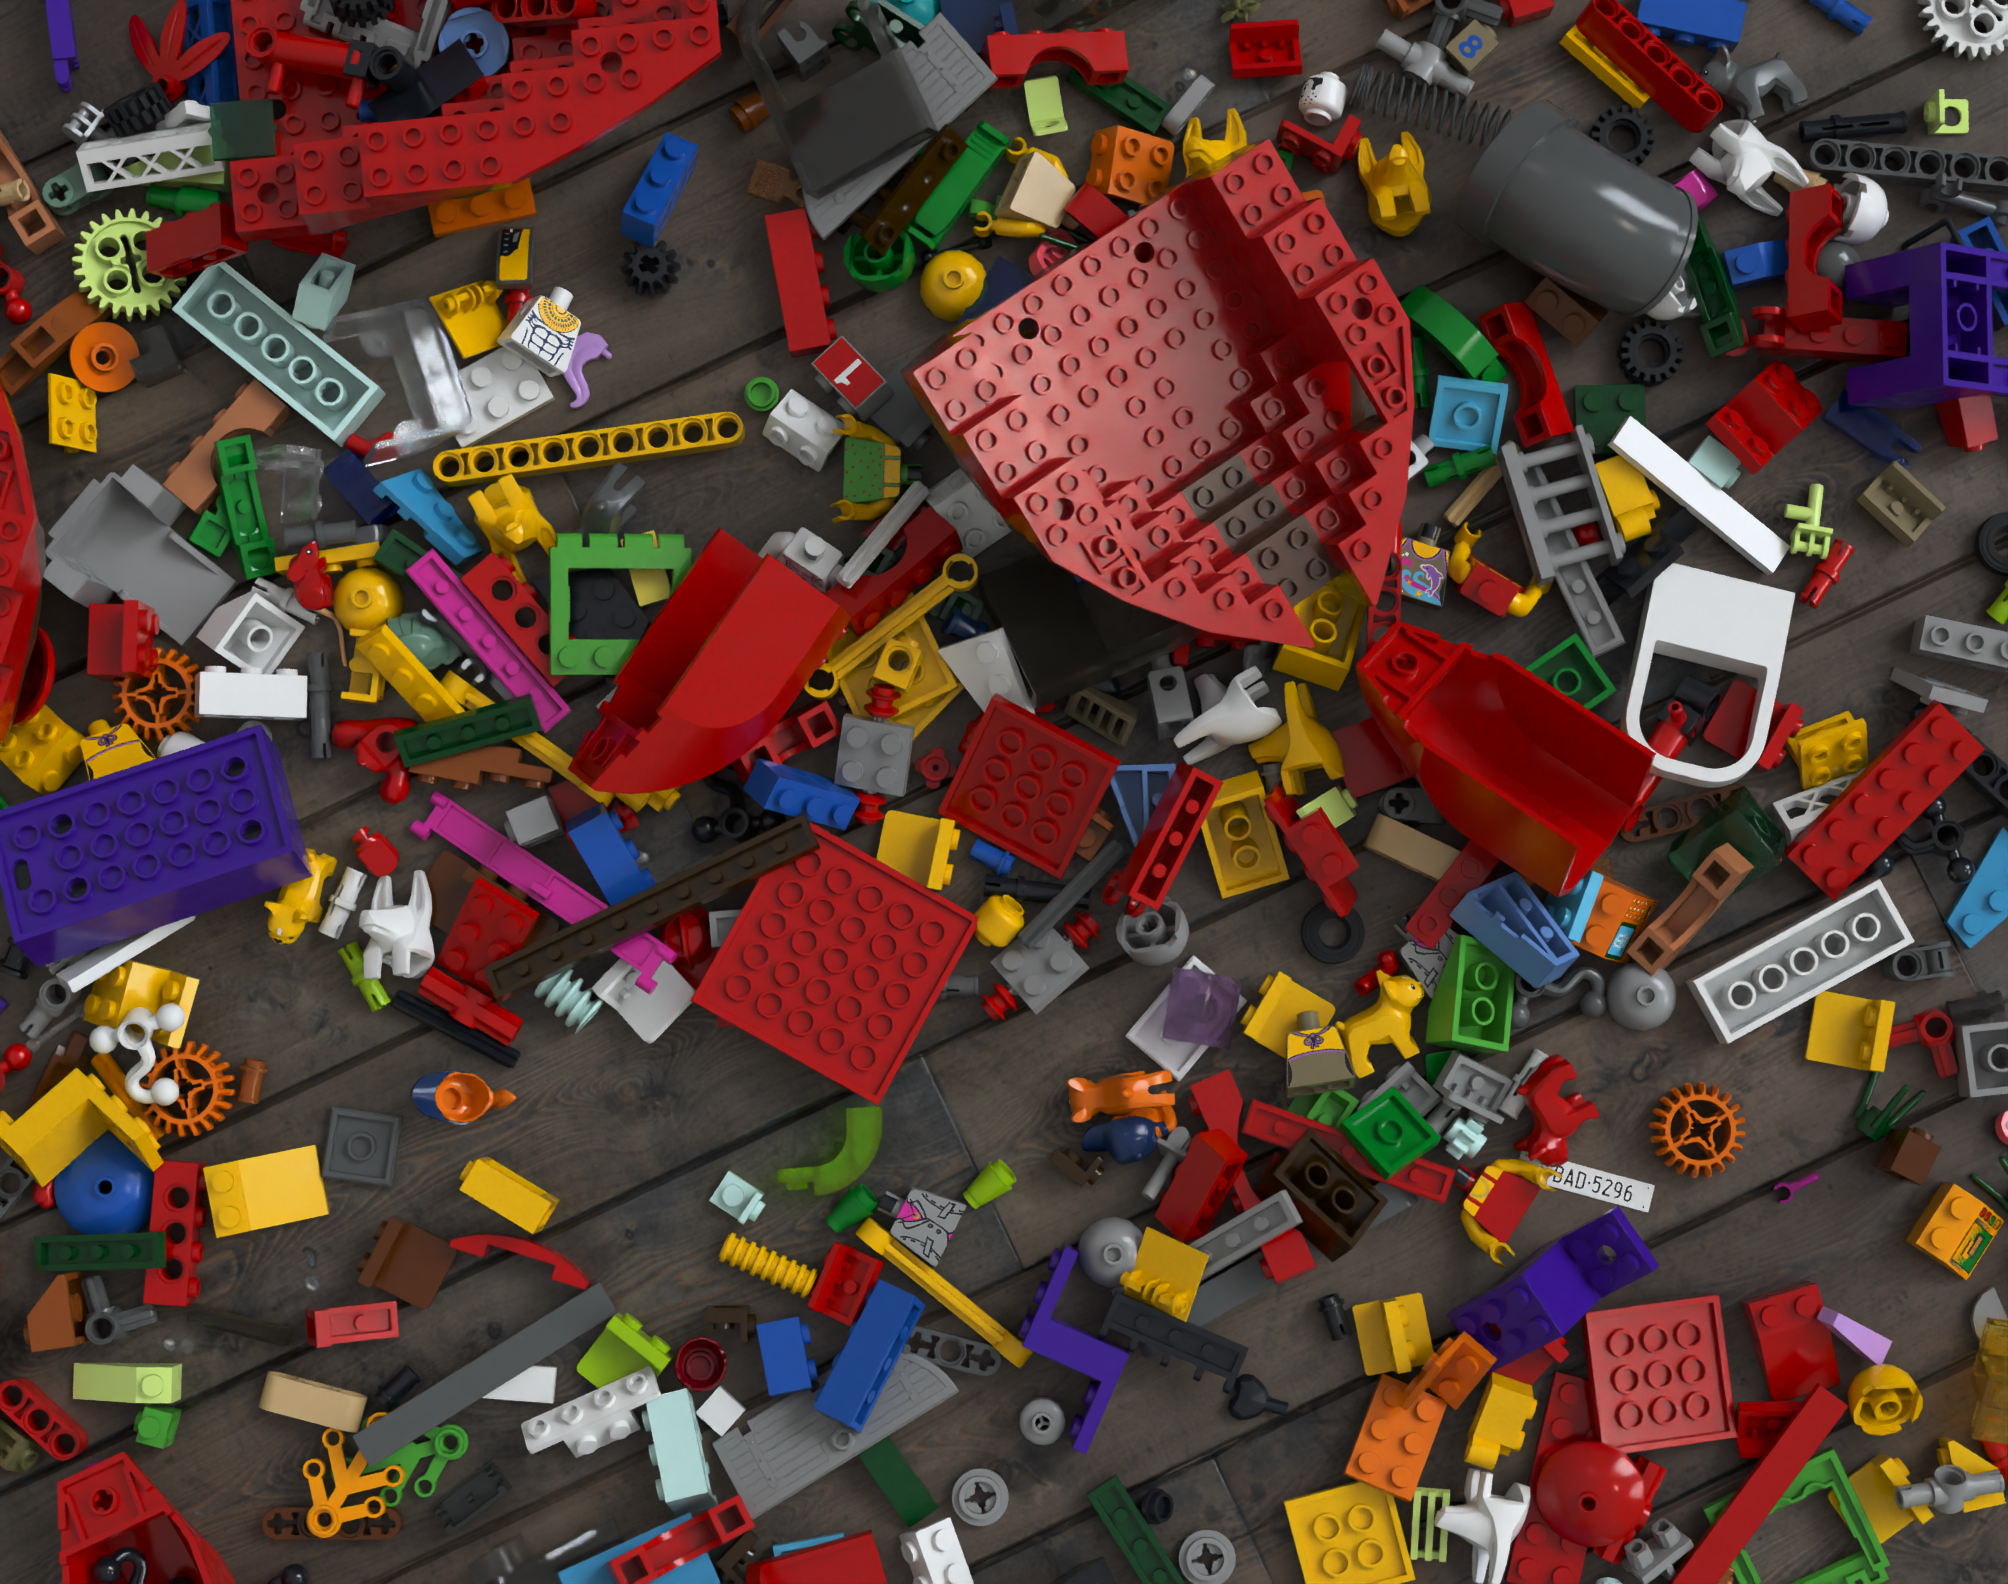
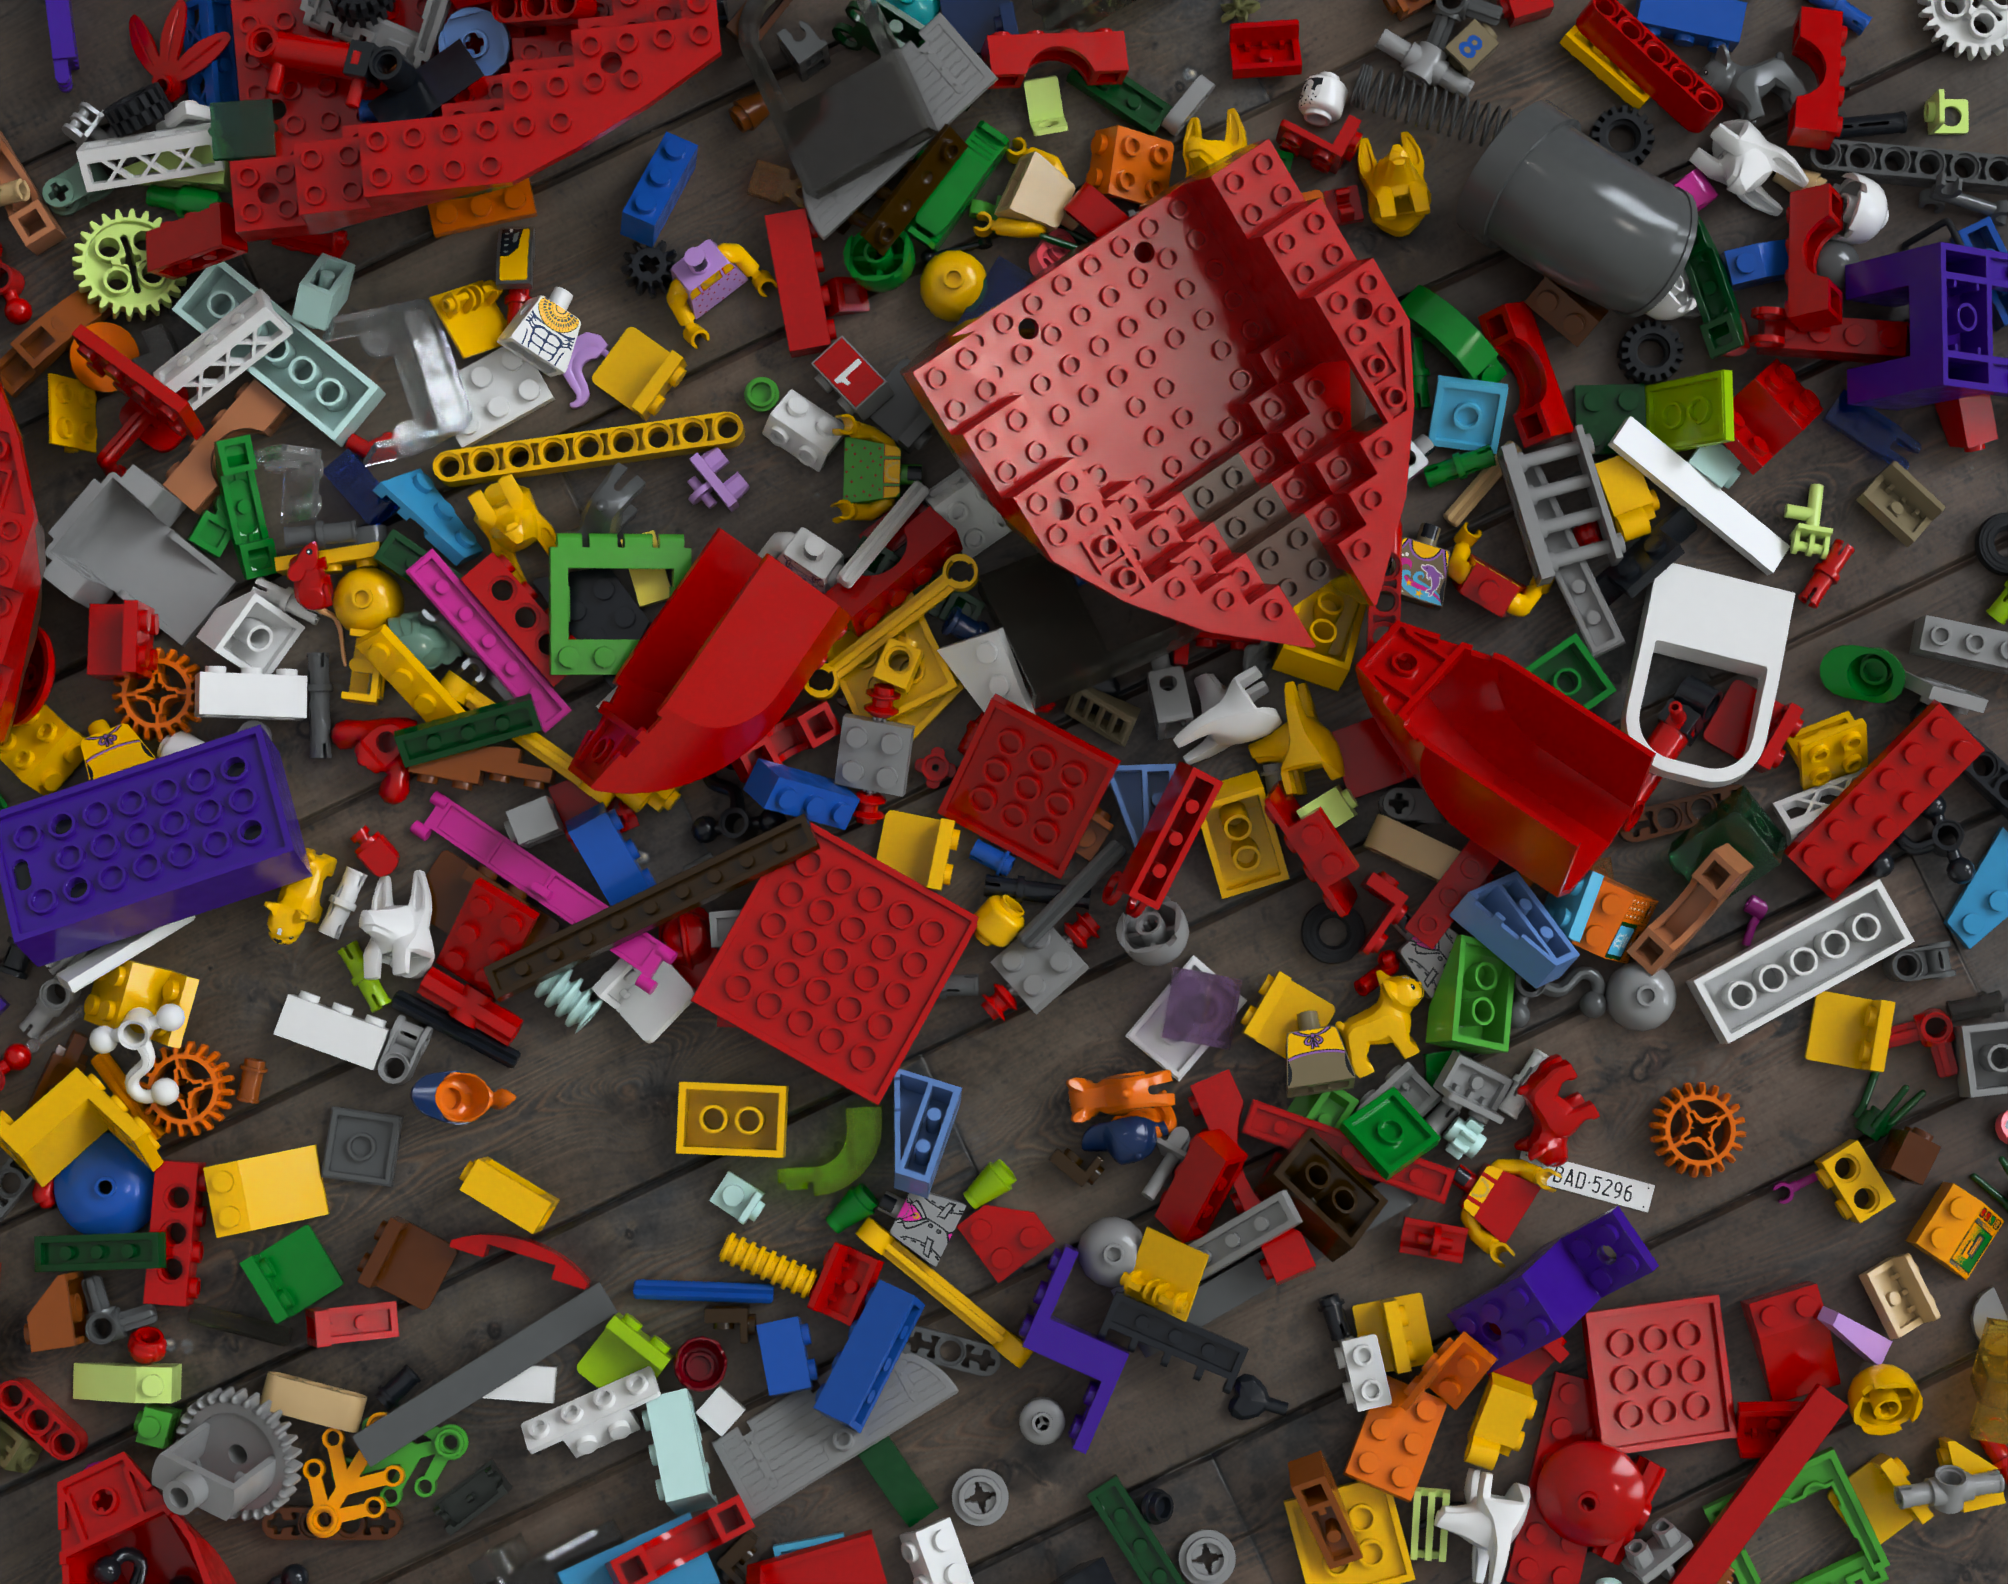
none -> red plate [71,324,206,477]
none -> red piece [128,1326,167,1364]
none -> light grey piece [152,1386,303,1521]
none -> white fence [153,288,293,411]
none -> green bracket [239,1224,344,1325]
none -> white brick [273,990,391,1070]
none -> light grey piece [378,1014,433,1085]
none -> yellow bracket [592,327,687,421]
none -> blue axle [633,1279,774,1304]
none -> torso [666,239,777,349]
none -> yellow brick [676,1081,789,1158]
none -> lavender hips [687,447,750,512]
none -> red slope [823,277,870,317]
none -> medium blue wedge [893,1068,962,1198]
none -> red plate [956,1204,1055,1283]
none -> dark orange slope [1288,1451,1363,1569]
none -> red tile [1323,185,1364,226]
none -> white bracket [1334,1334,1392,1412]
none -> red bracket [1358,871,1409,956]
none -> red hips [1398,1216,1468,1264]
none -> lime tile [1645,369,1735,452]
none -> magenta hand [1742,895,1768,947]
none -> red arch [1787,6,1848,150]
none -> yellow brick [1814,1139,1896,1223]
none -> green piece [1820,645,1906,703]
none -> tan bracket [1858,1253,1941,1340]

